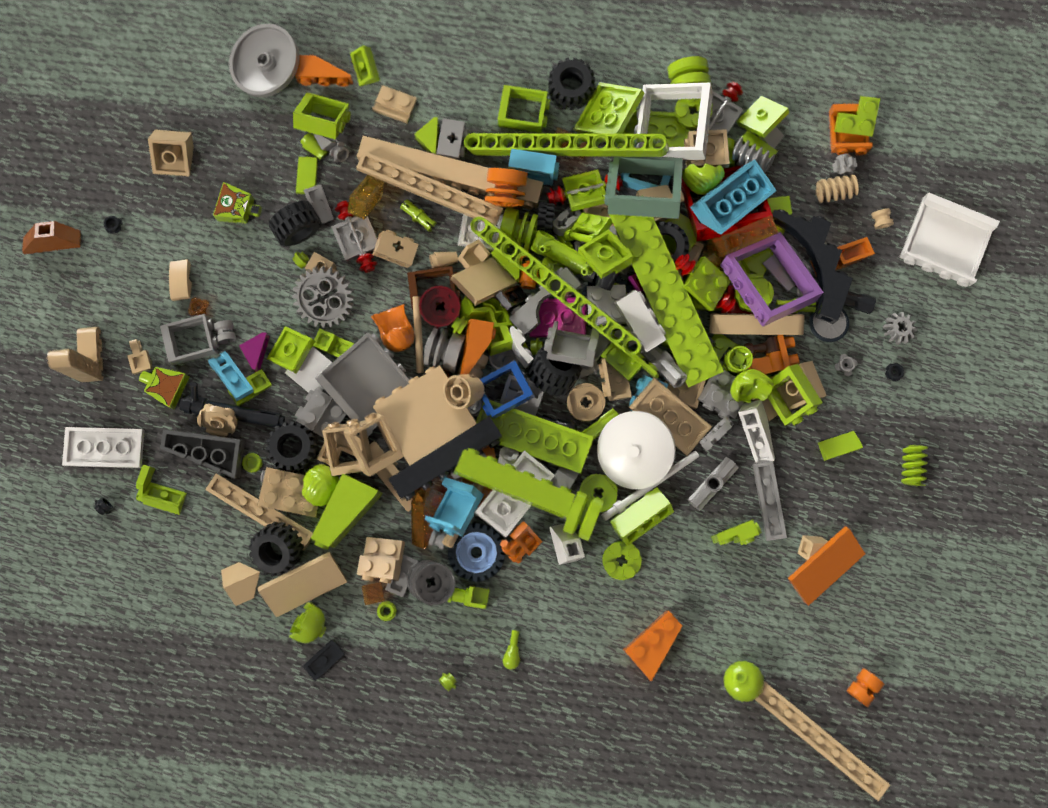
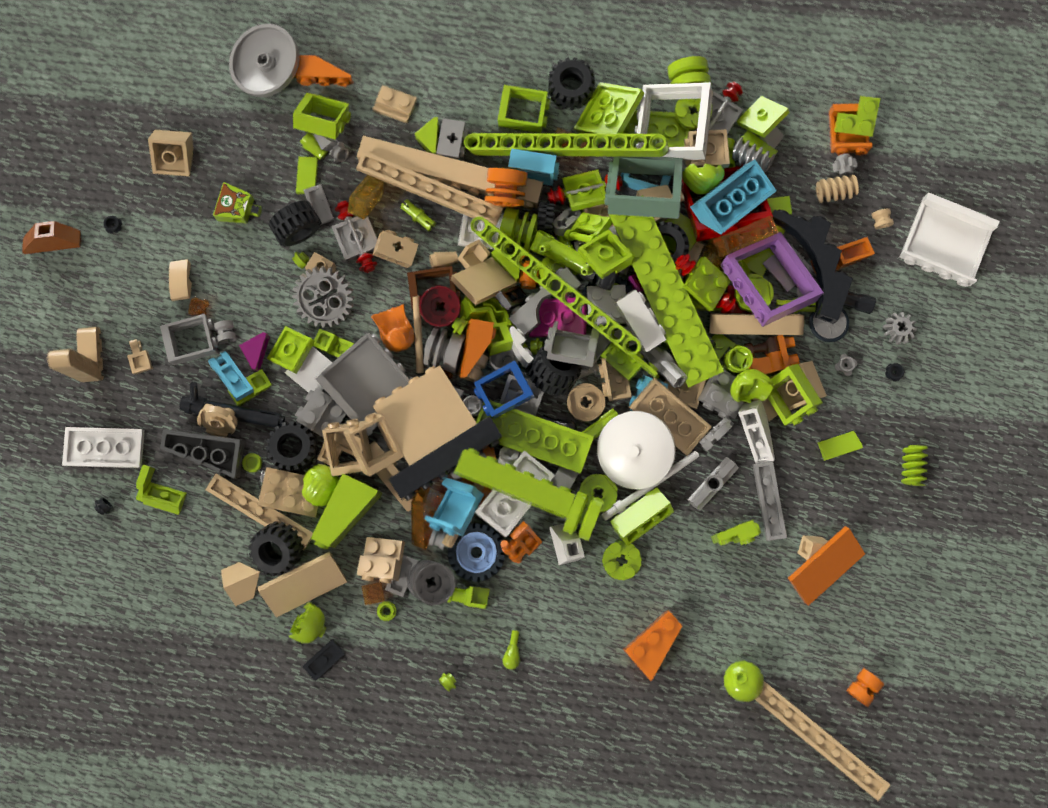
torso [139,367,190,410] -> none
lime slope [350,45,380,87] -> none
tan piece [443,374,485,409] -> none

